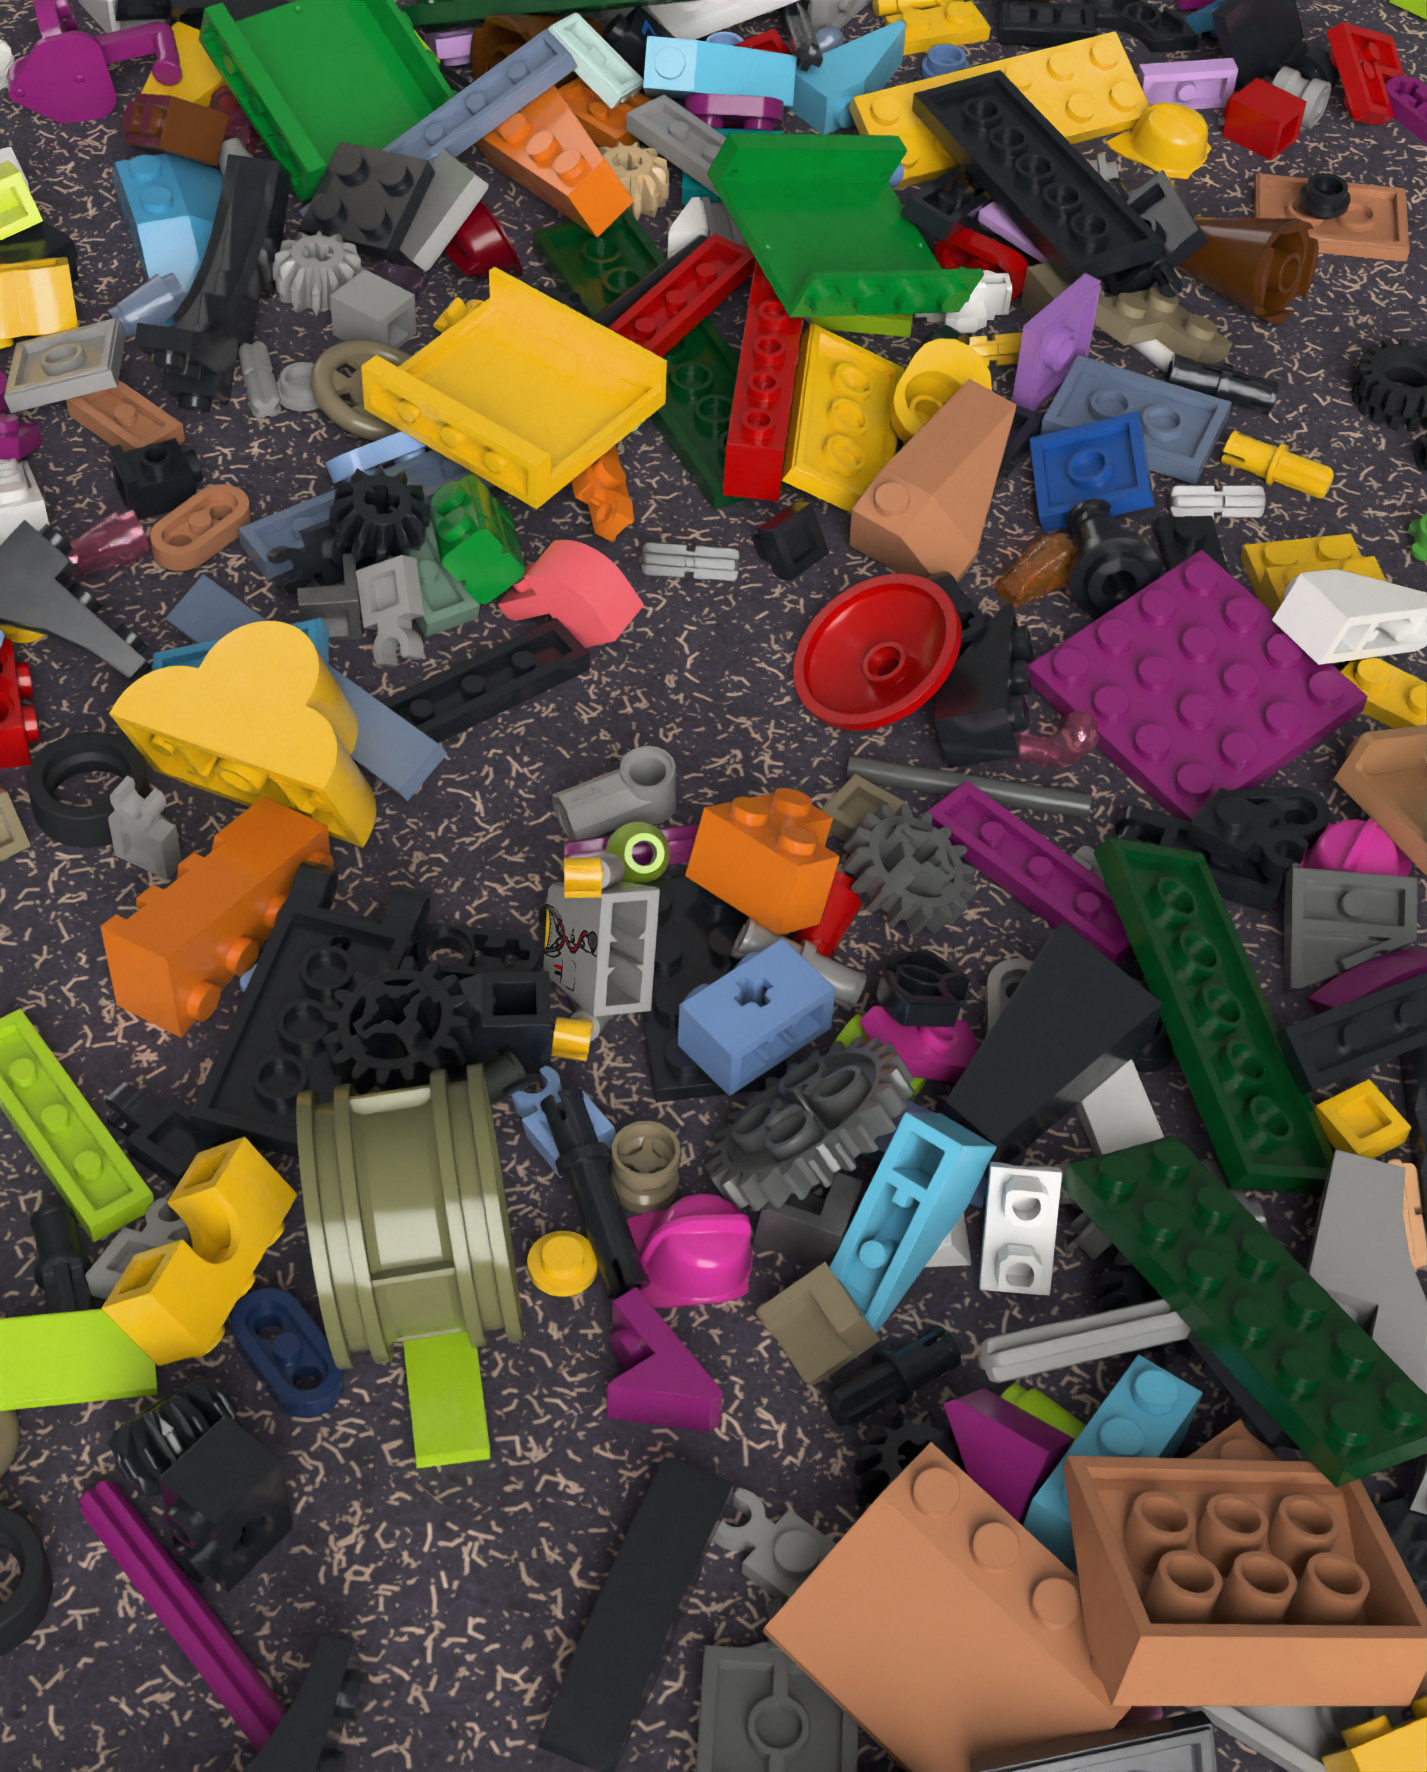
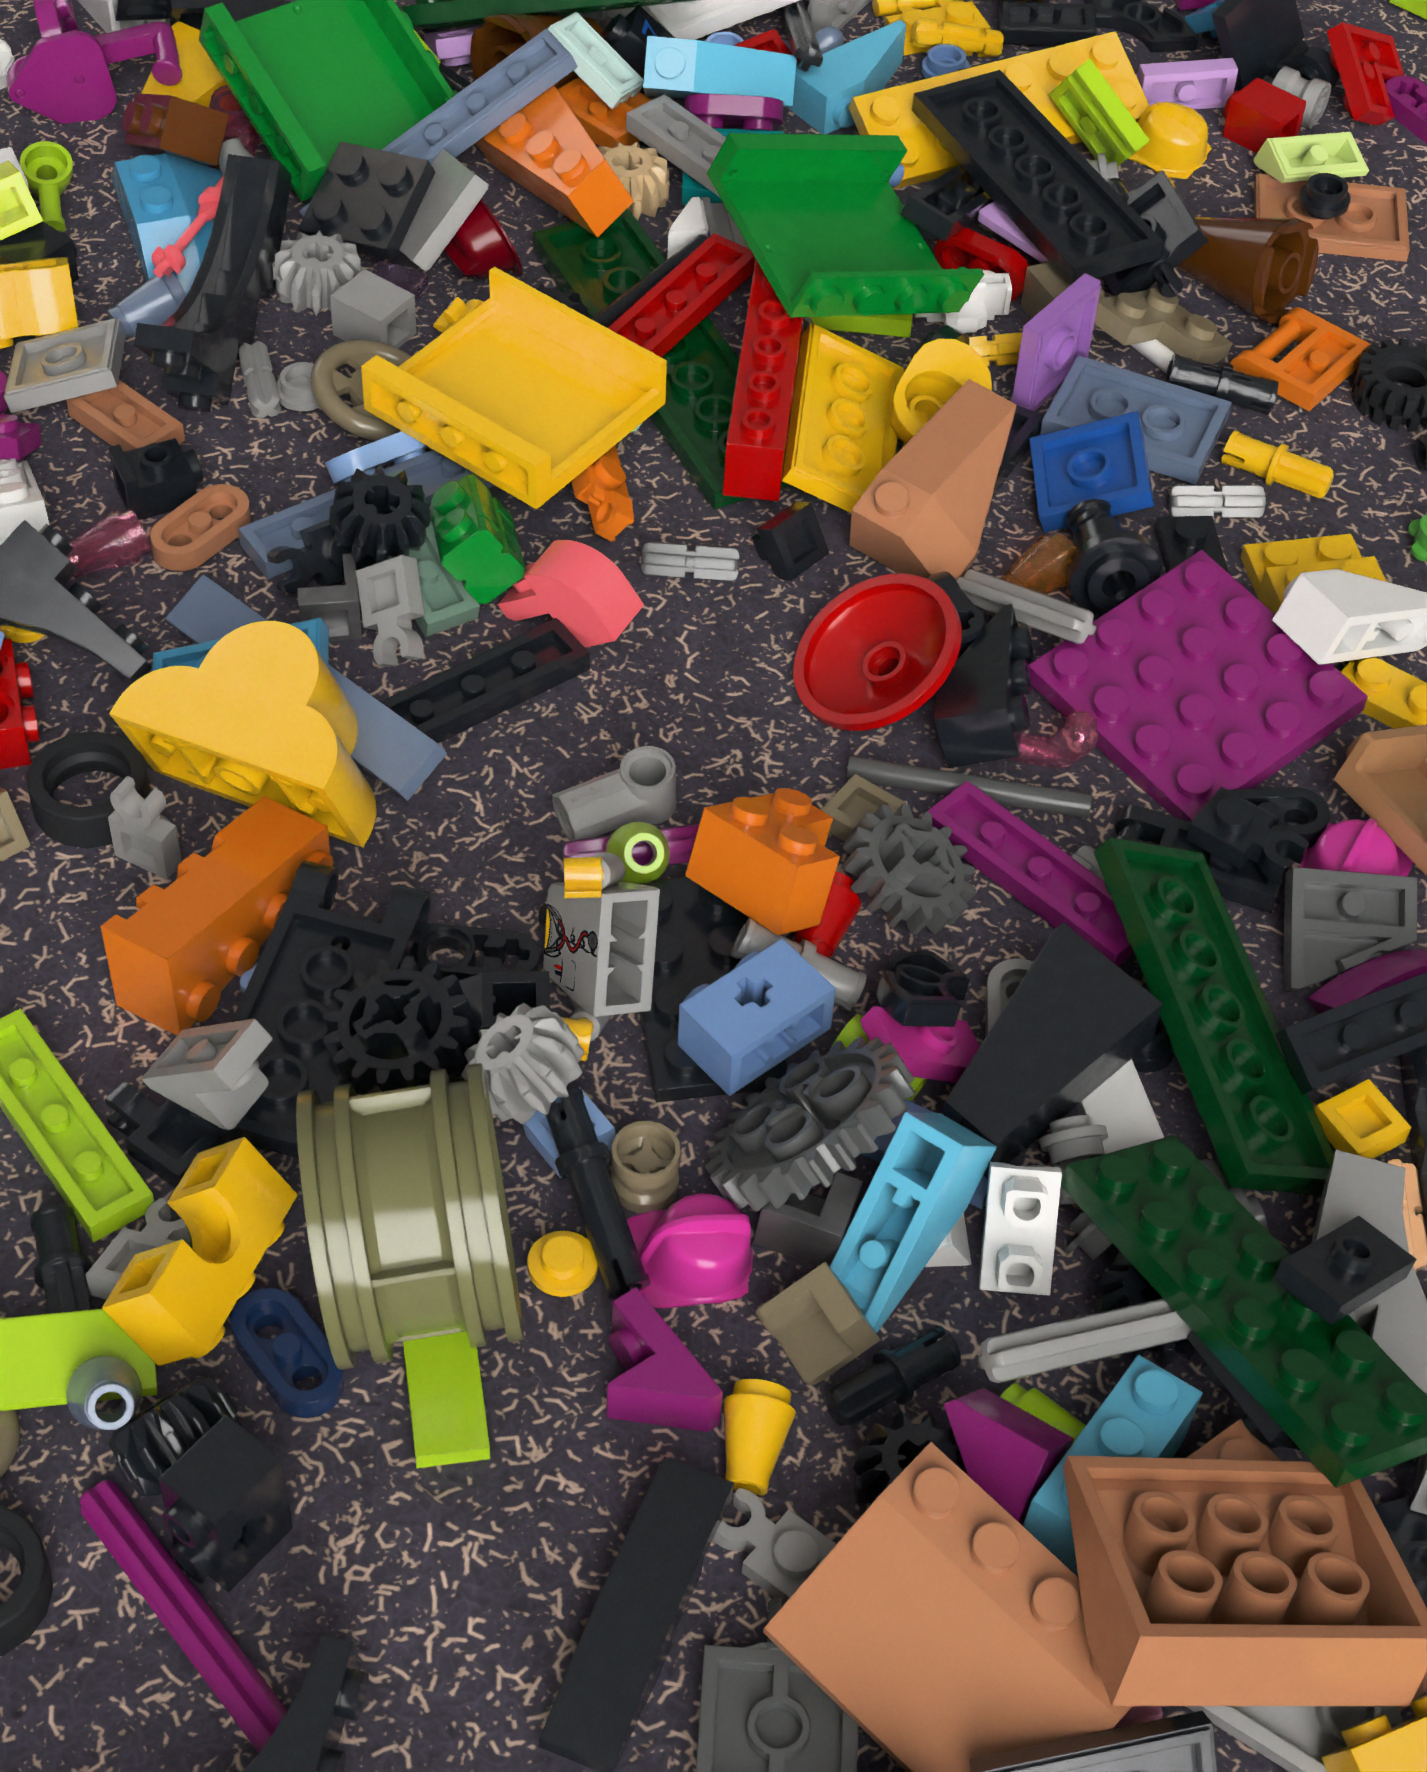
none -> lime bar [20,141,73,232]
none -> cone [66,1356,142,1430]
none -> light grey slope [141,1019,273,1130]
none -> coral piece [152,175,224,278]
none -> light grey gear [462,1003,584,1124]
none -> yellow cone [724,1379,796,1496]
none -> yellow axle [911,18,1004,58]
none -> light grey axle [957,569,1096,644]
none -> light grey plate [1039,1115,1108,1166]
none -> lime plate [1048,59,1150,167]
none -> orange plate [1230,307,1371,412]
none -> yellowish green slope [1253,132,1369,183]
none -> black plate [1273,1216,1417,1325]

